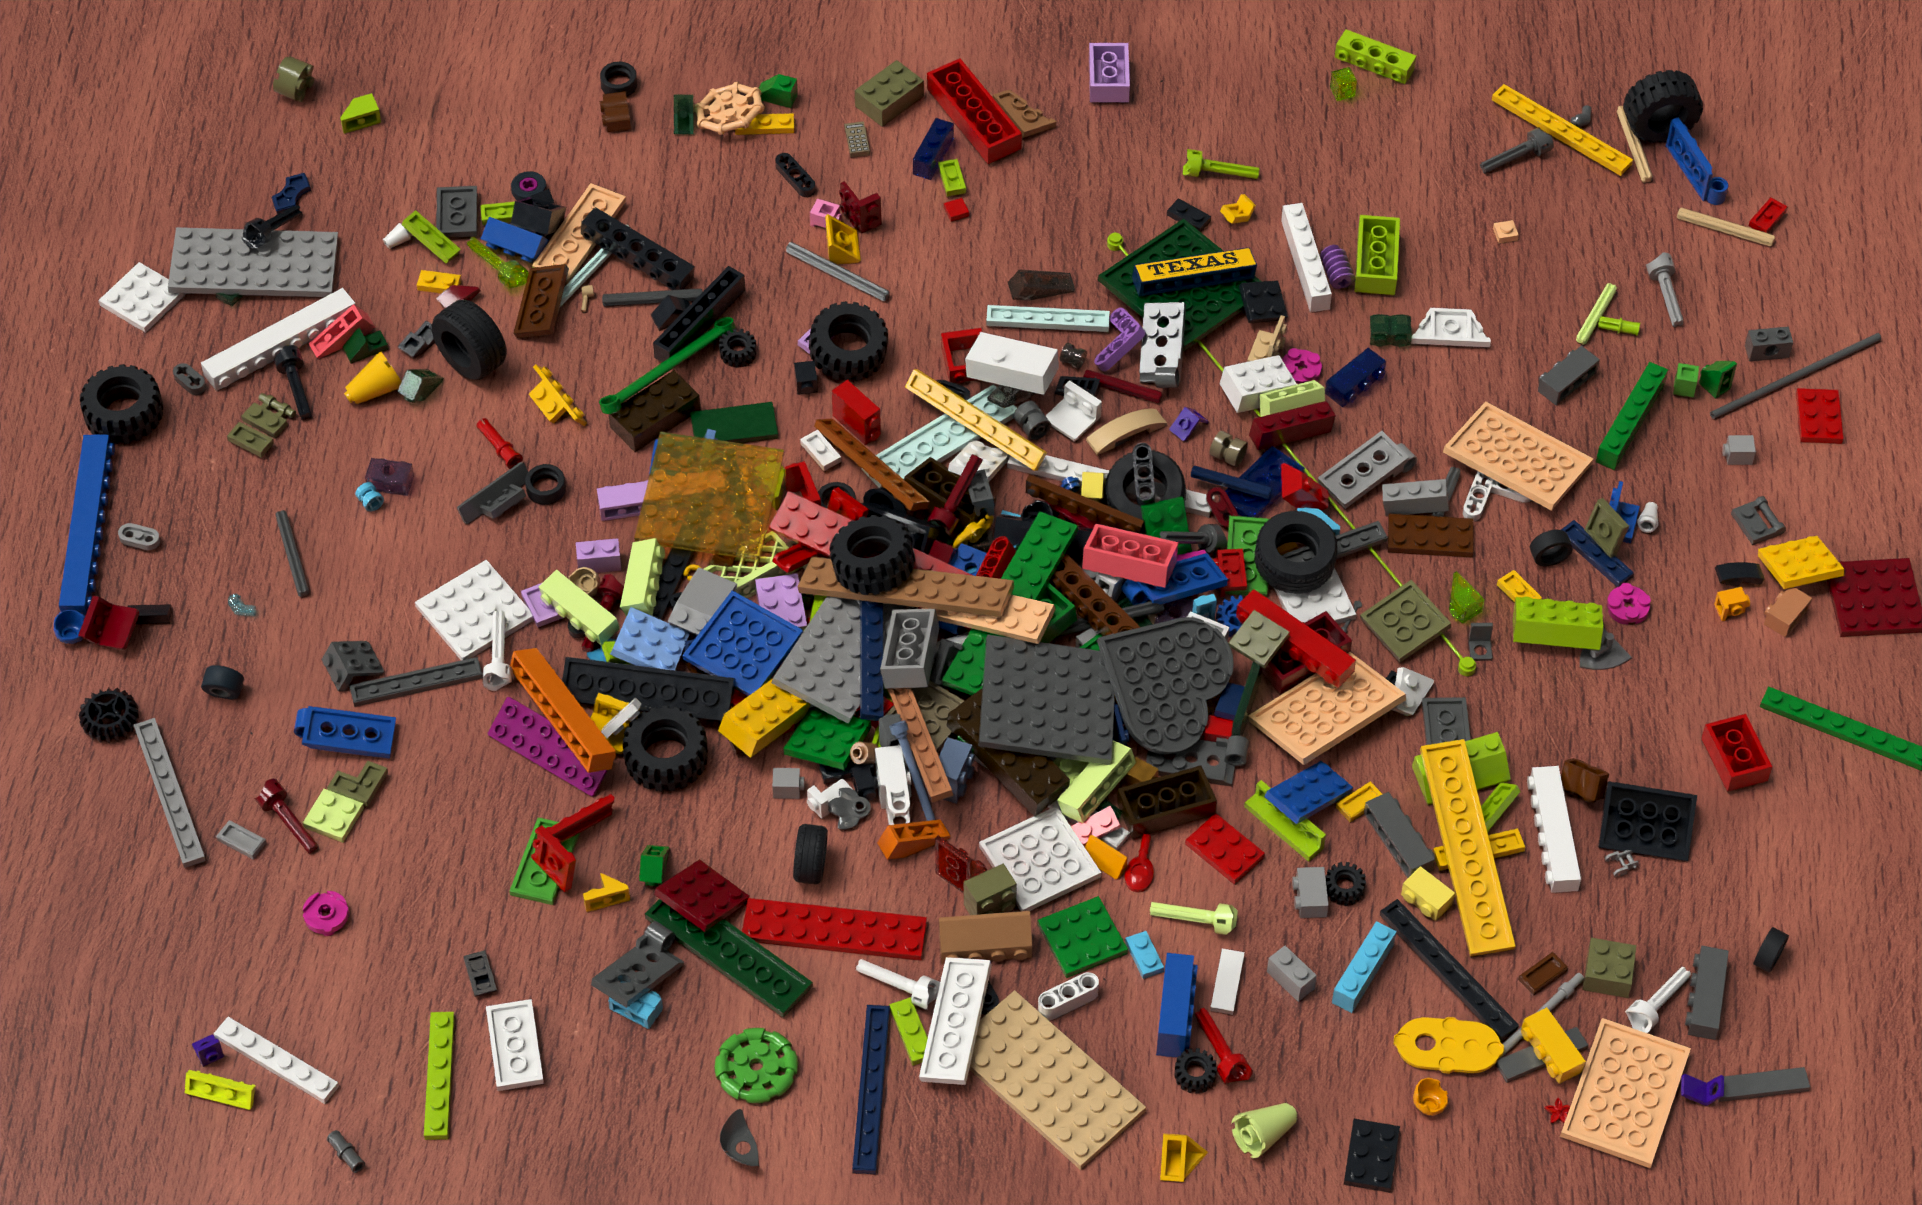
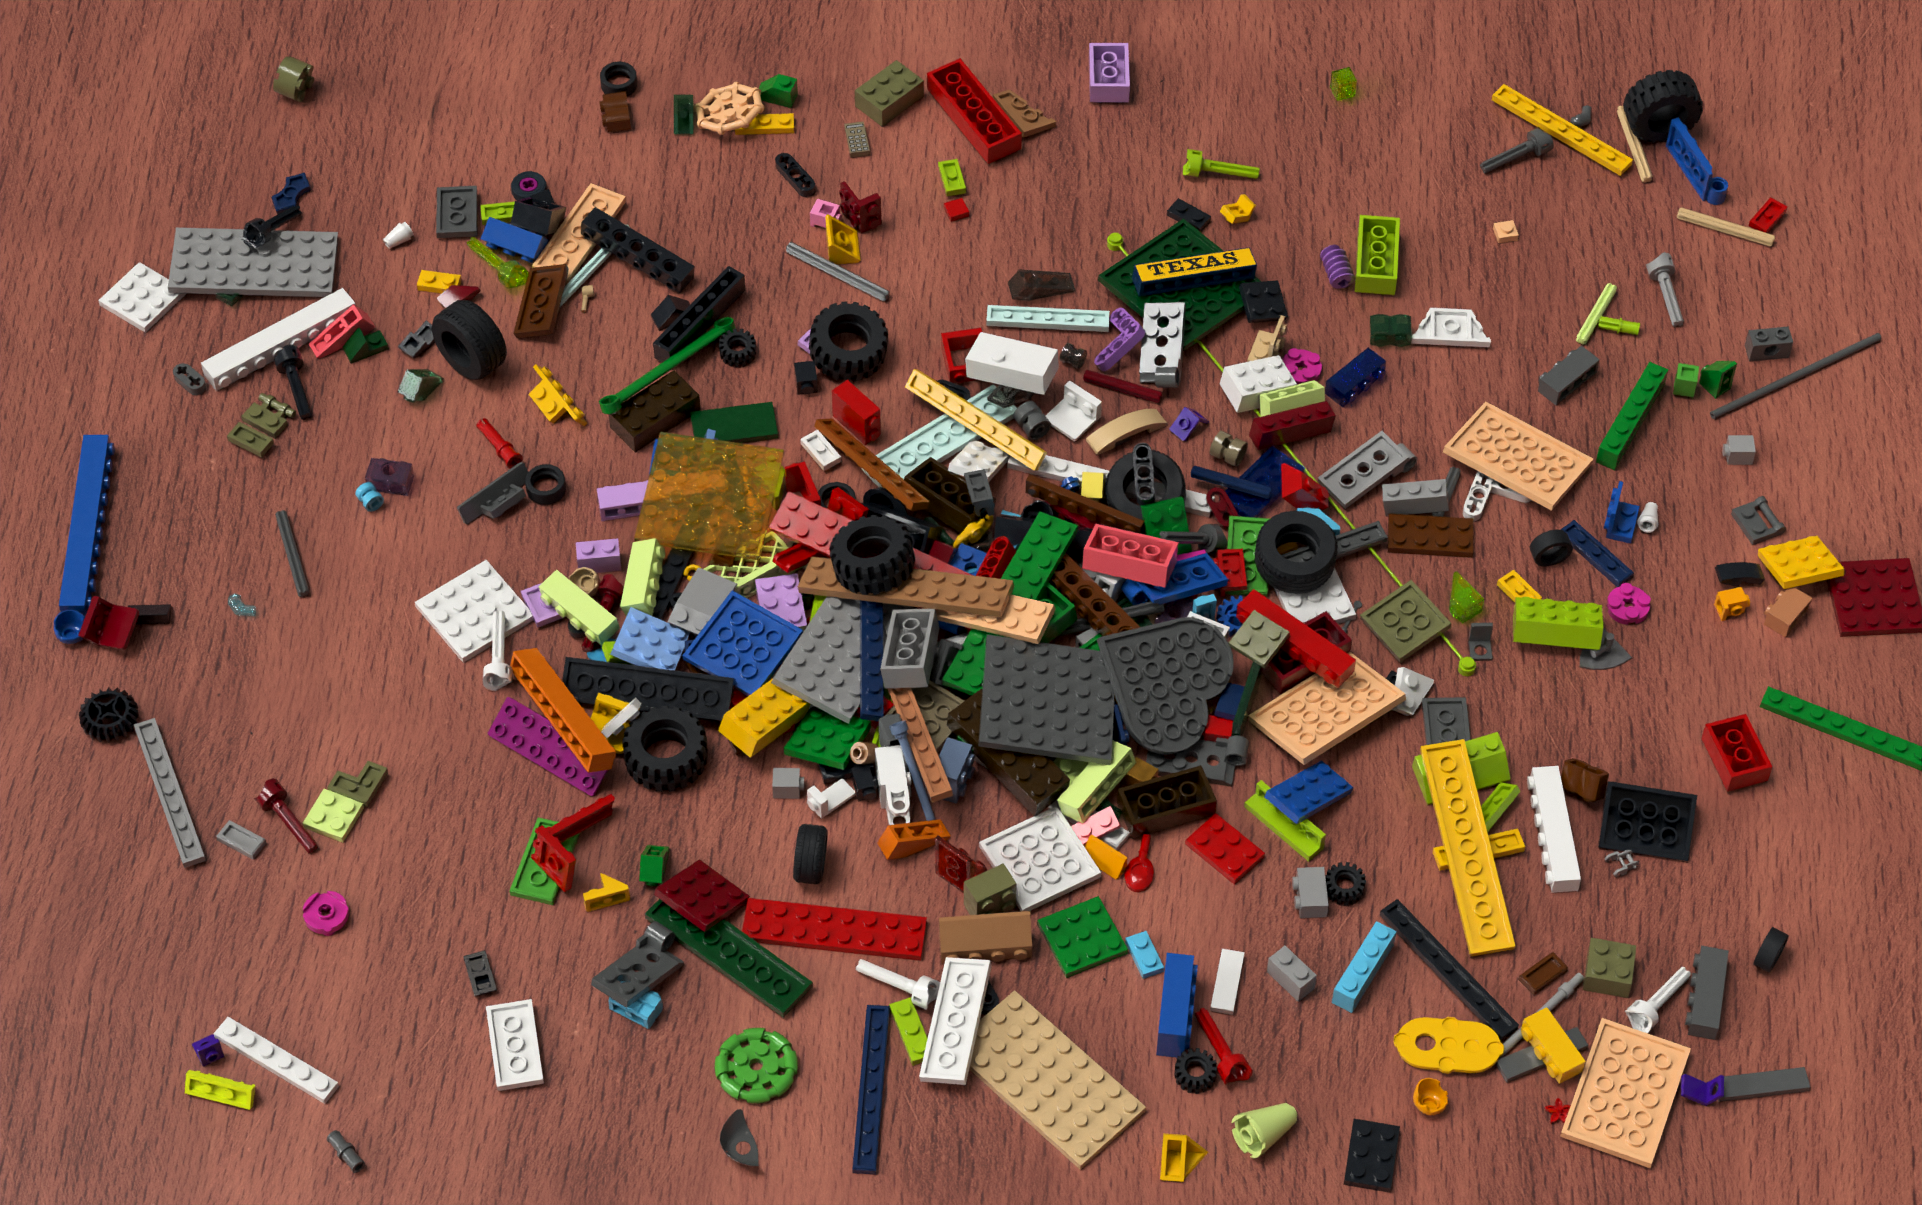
black tyre [79,364,164,444] -> none
light grey plate [118,523,160,550] -> none
black wheel [201,665,244,700] -> none
blue hinge [294,706,396,759] -> none
dark grey bracket [321,641,384,691] -> none
lime slope [340,93,381,134] -> none
yellow cone [344,352,404,405] -> none
dark grey tile [350,657,483,707] -> none
lime plate [401,210,461,264] -> none
lime plate [424,1012,455,1140] -> none
dark grey axle [602,289,703,306] -> none
dark grey plate [828,787,871,830] -> none
clear blue brick [913,118,954,180] -> none
dark red piece [927,454,983,534] -> none
white beam [1038,972,1099,1021] -> none
black slope [1055,376,1100,398] -> none
yellowish green piece [1150,902,1238,935] -> none
white brick [1281,203,1332,312] -> none
lime brick [1335,29,1417,84] -> none
yellow tile [1336,781,1382,822] -> none
dark grey brick [1364,792,1435,878] -> none
light yellow brick [1401,866,1455,921] -> none
olive plate [1584,498,1629,558] -> none
red plate [1796,388,1843,444] -> none

